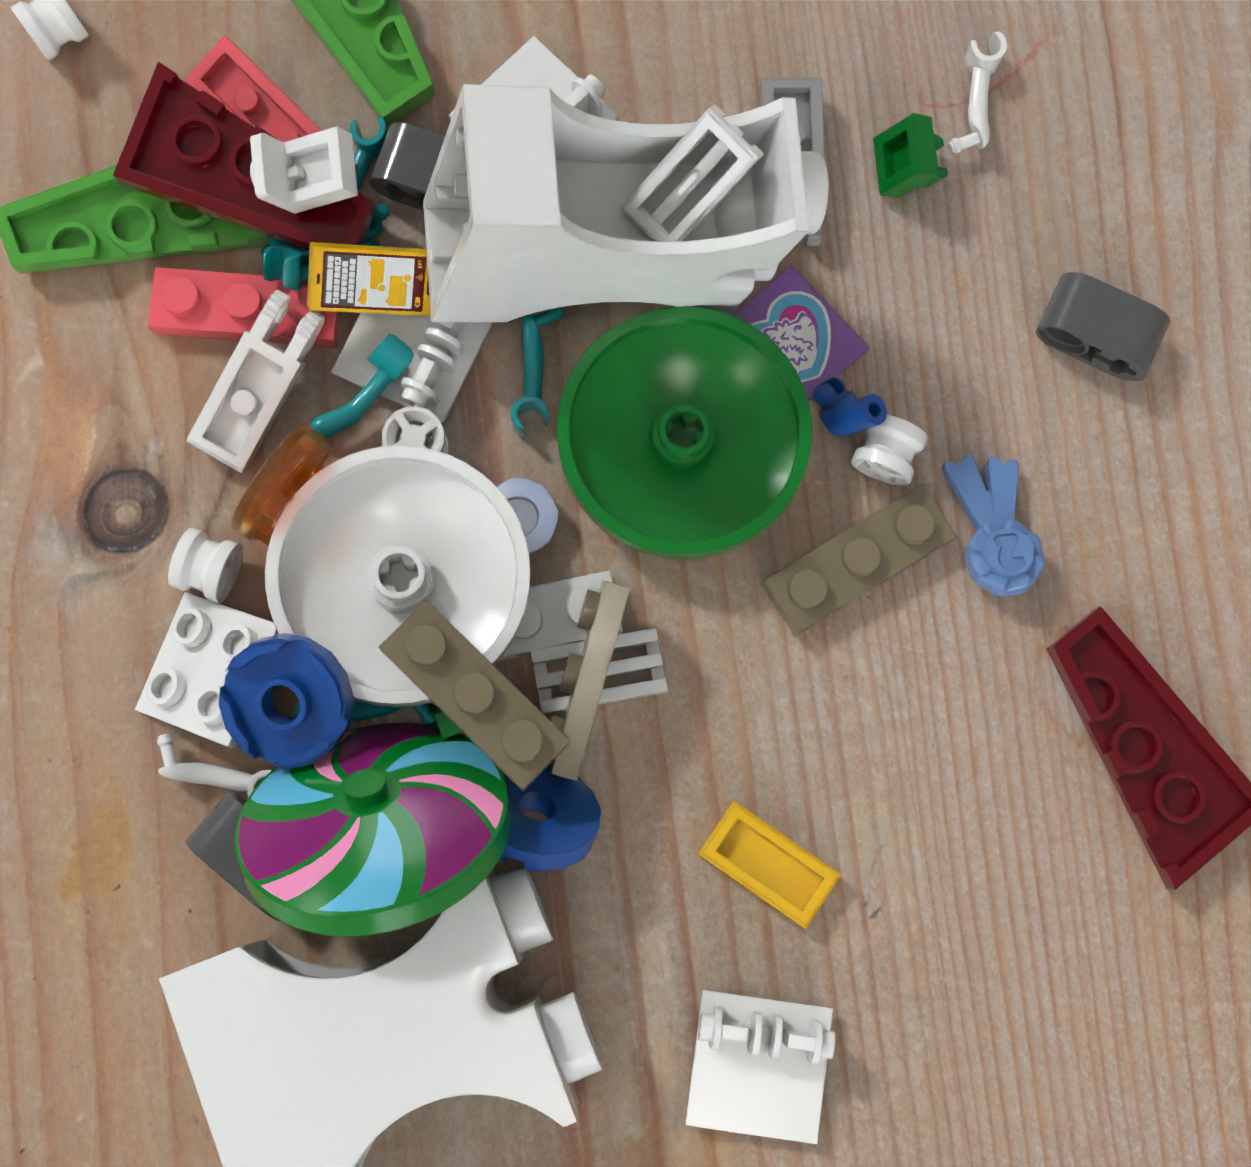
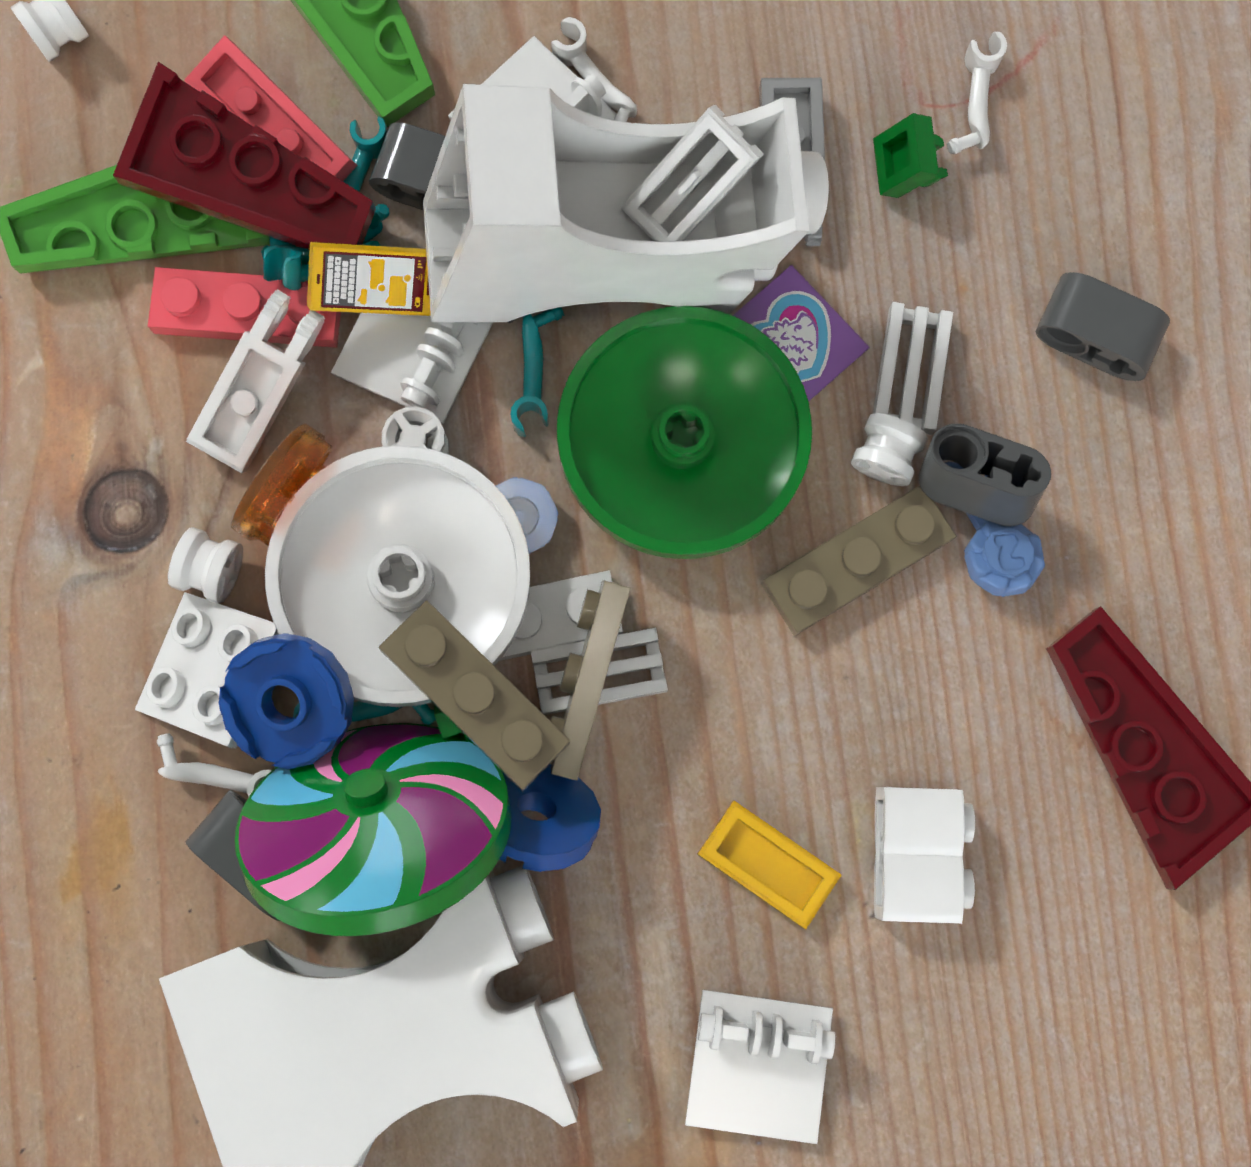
white bracket [250,126,358,214] -> none
teal piece [308,334,414,444] -> none
blue arm [813,377,887,437] -> none
none -> white piece [551,17,637,122]
none -> white tile [873,302,953,435]
none -> white brick [874,787,975,924]
none -> dark grey beam [919,424,1051,526]

